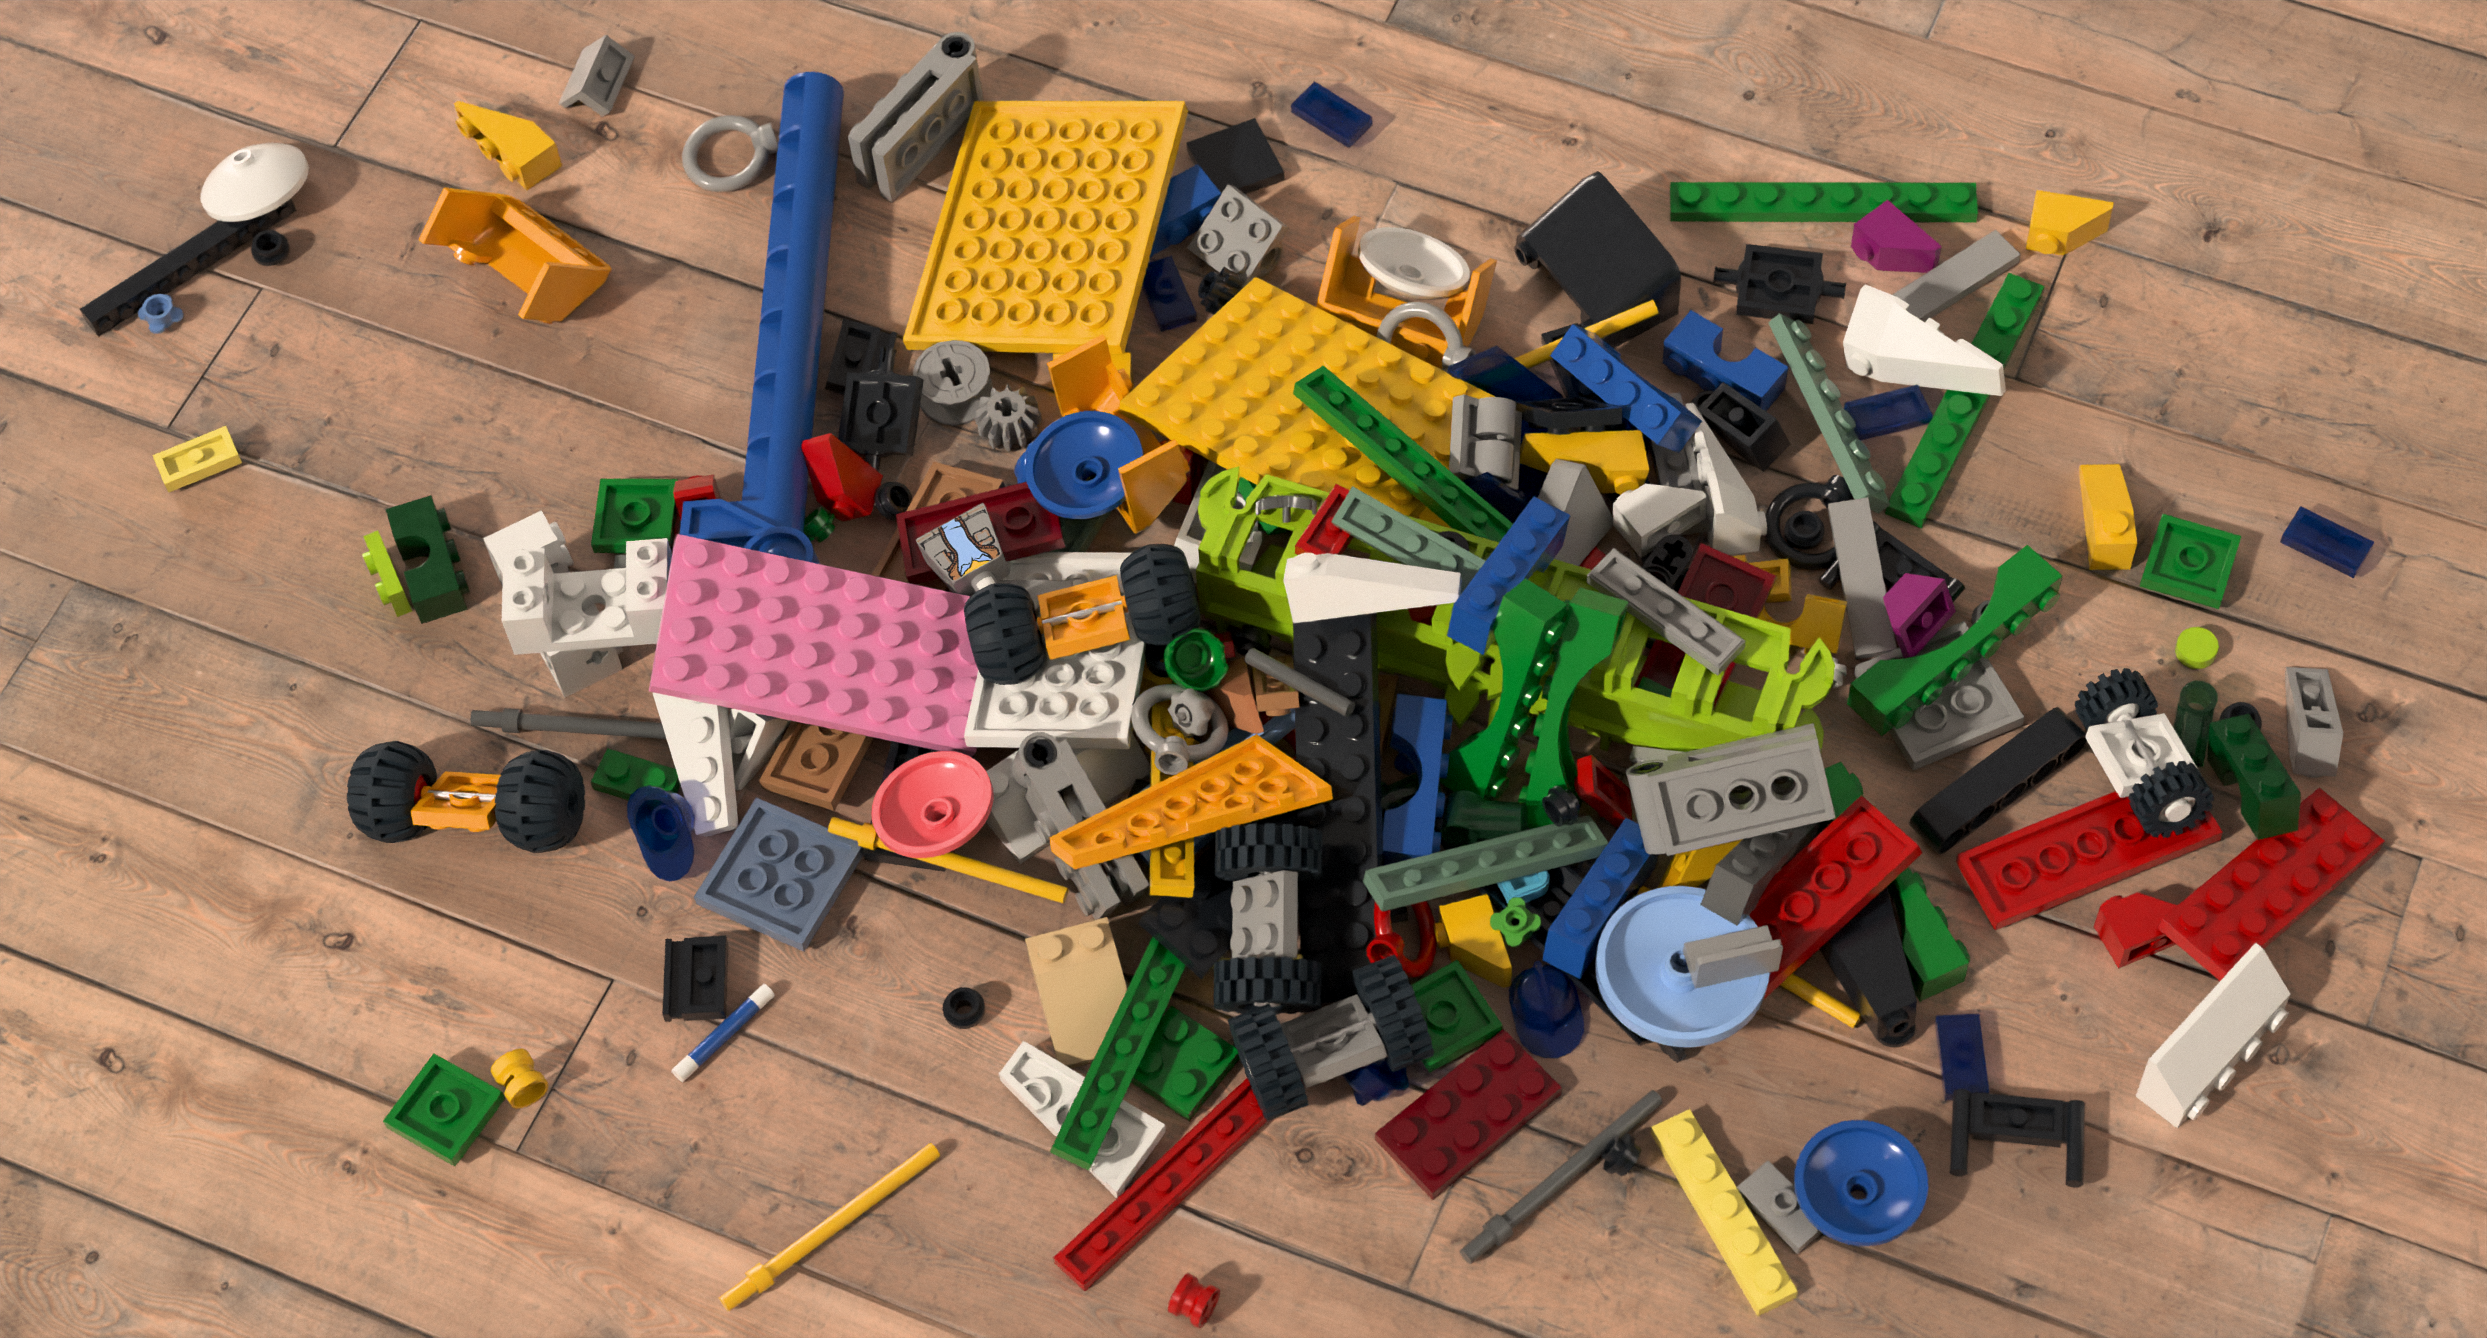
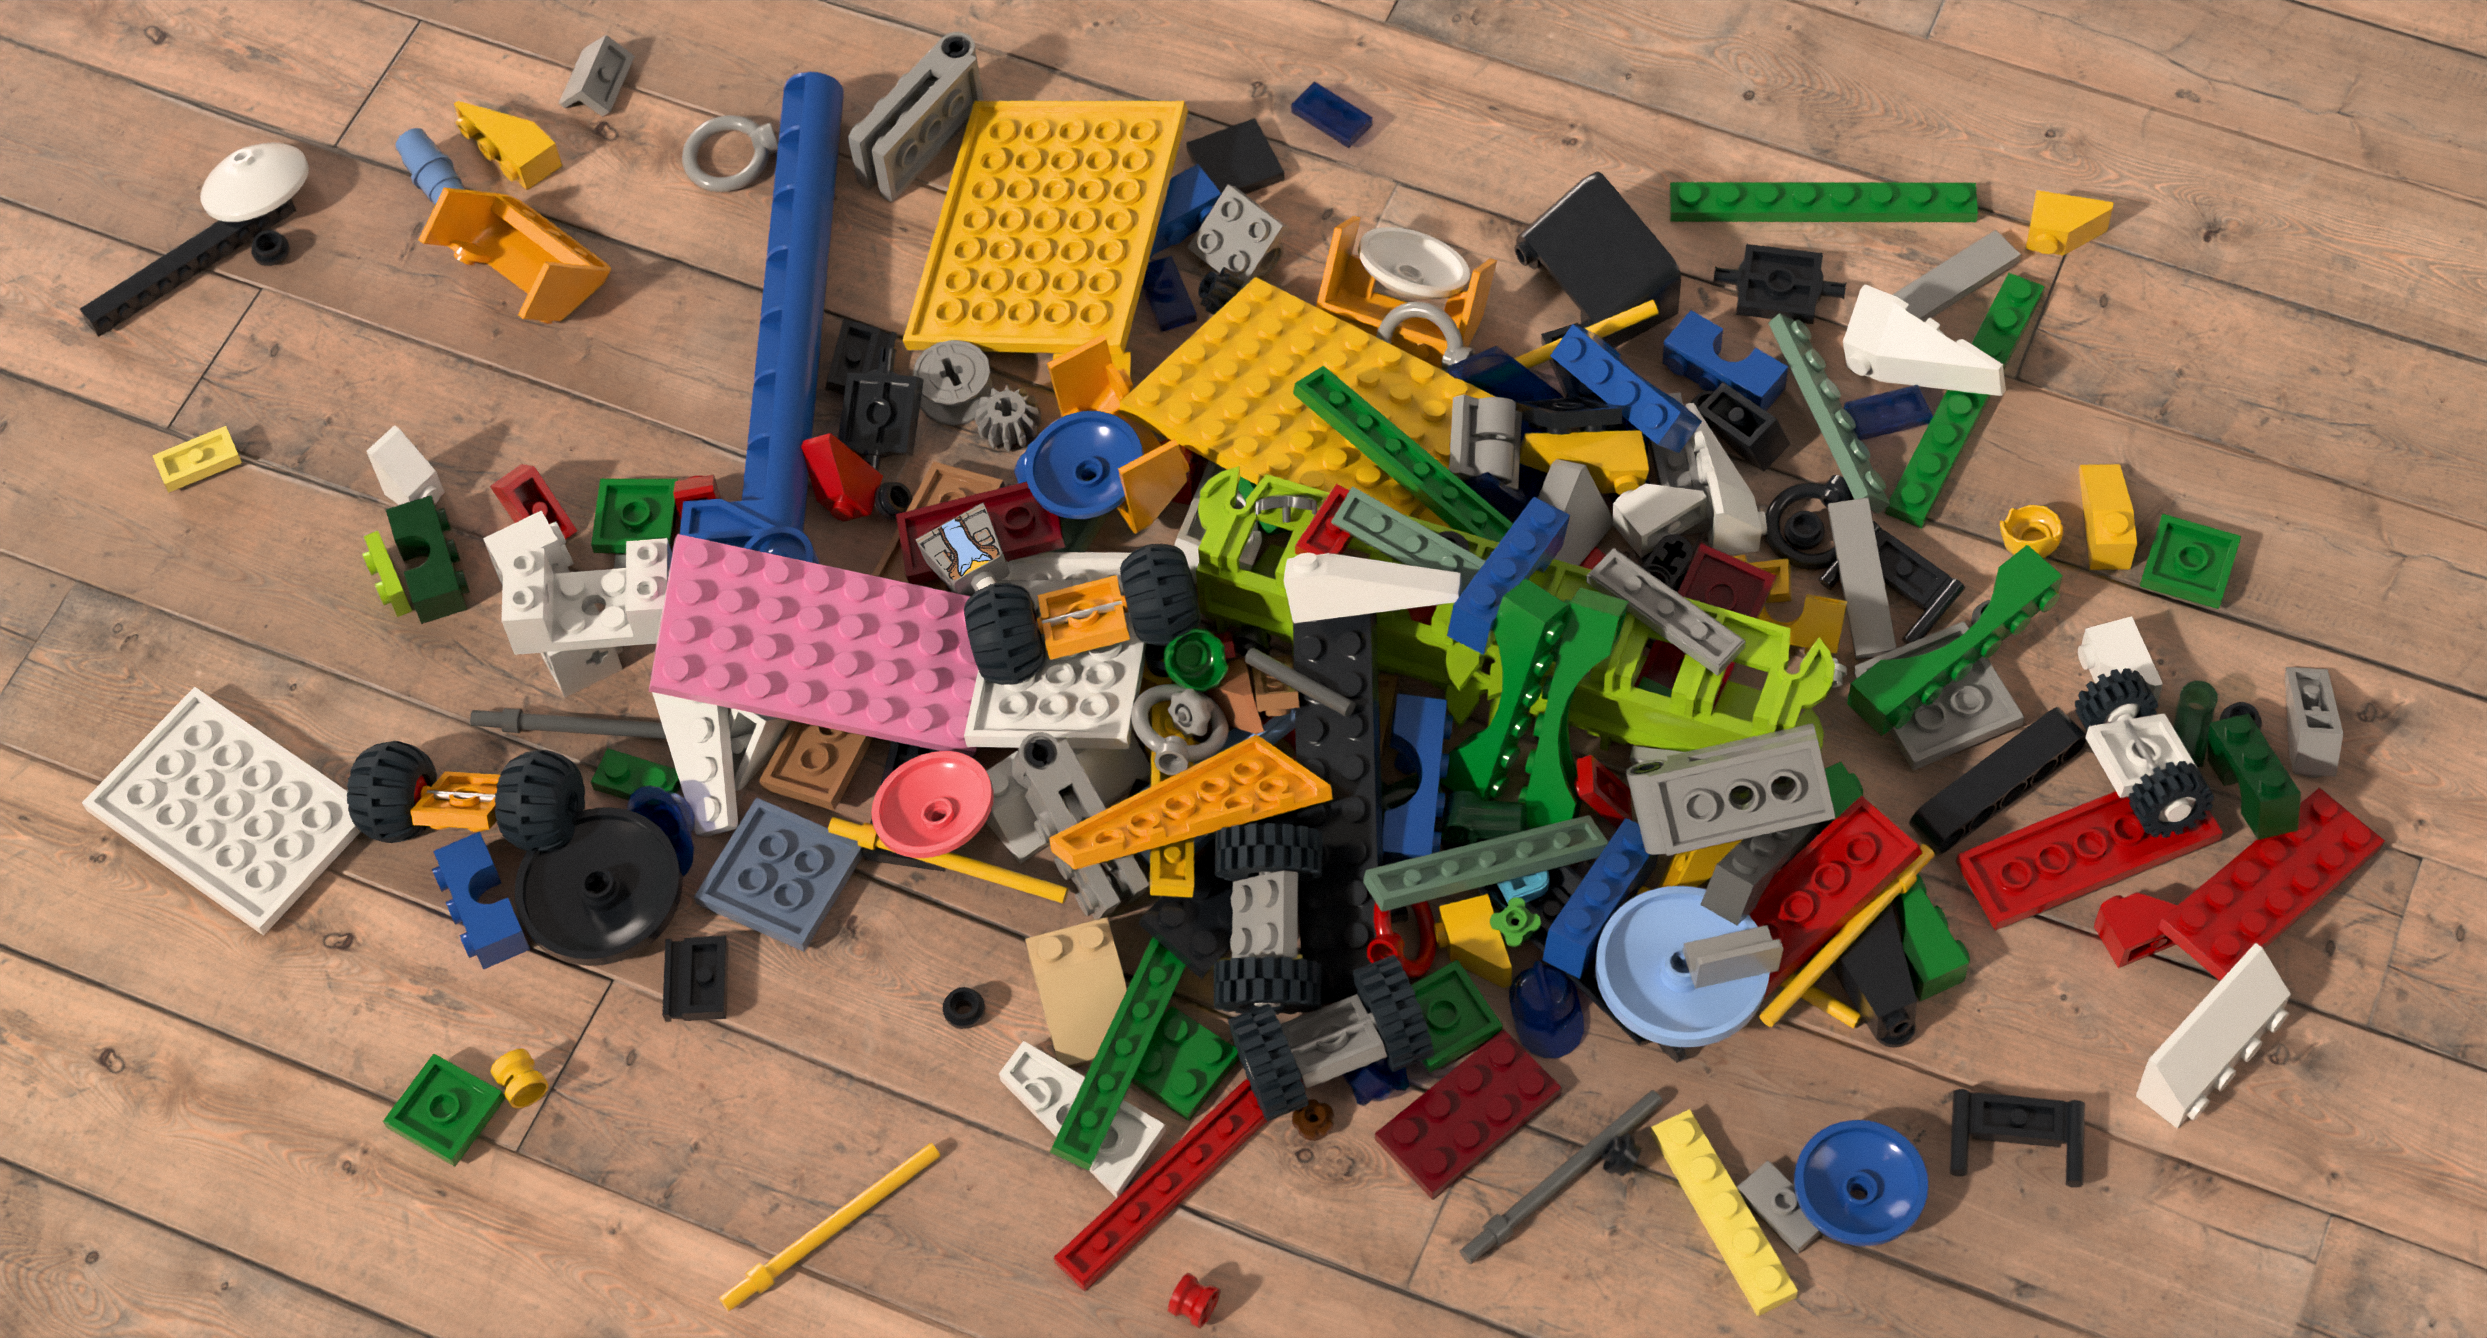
medium blue plate [138,294,184,334] -> none
blue bar [671,984,775,1082] -> none
green plate [804,506,835,543] -> none
black plate [1542,785,1580,827] -> none
magenta slope [1851,200,1942,273] -> none
magenta slope [1883,573,1956,658] -> none
clear blue plate [1935,1014,1990,1100] -> none
lime tile [2175,627,2219,669] -> none
clear blue plate [2280,506,2374,578] -> none
none -> white plate [82,687,361,936]
none -> white slope [366,425,445,505]
none -> medium blue piece [395,128,466,205]
none -> blue arch [432,832,530,970]
none -> red slope [490,464,578,539]
none -> black dish [514,807,683,966]
none -> reddish brown plate [1292,1099,1334,1141]
none -> yellow bar [1759,844,1935,1027]
none -> yellow hair [2000,505,2064,559]
none -> white slope [2078,616,2163,702]

